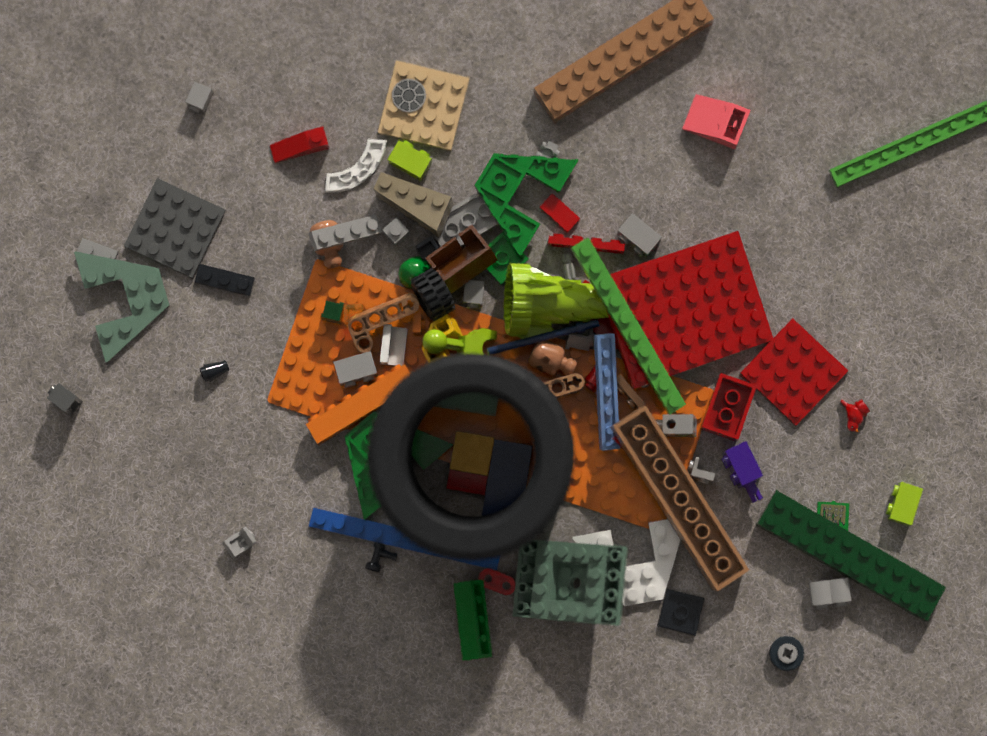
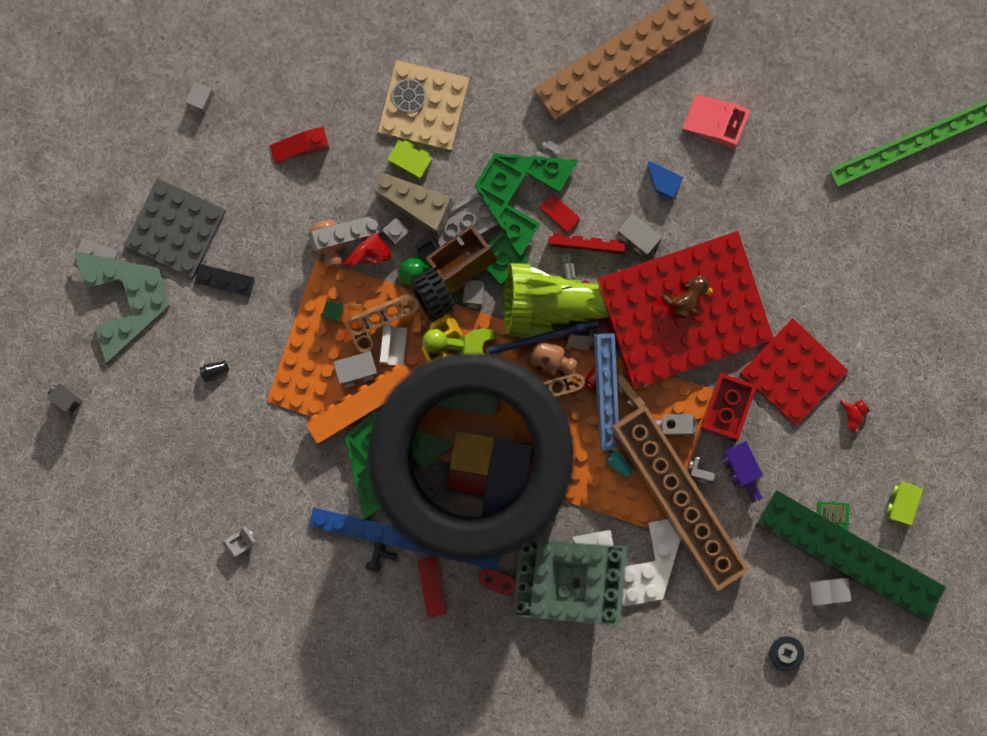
white tile [325,139,387,193] -> none
green brick [453,580,493,661] -> none
bright green plate [571,238,686,415] -> none
black tile [658,589,704,636] -> none
none -> red hair [343,234,392,267]
none -> red plate [417,557,446,617]
none -> teal cone [605,449,633,478]
none -> blue slope [647,161,683,201]
none -> reddish brown animal [661,276,713,318]

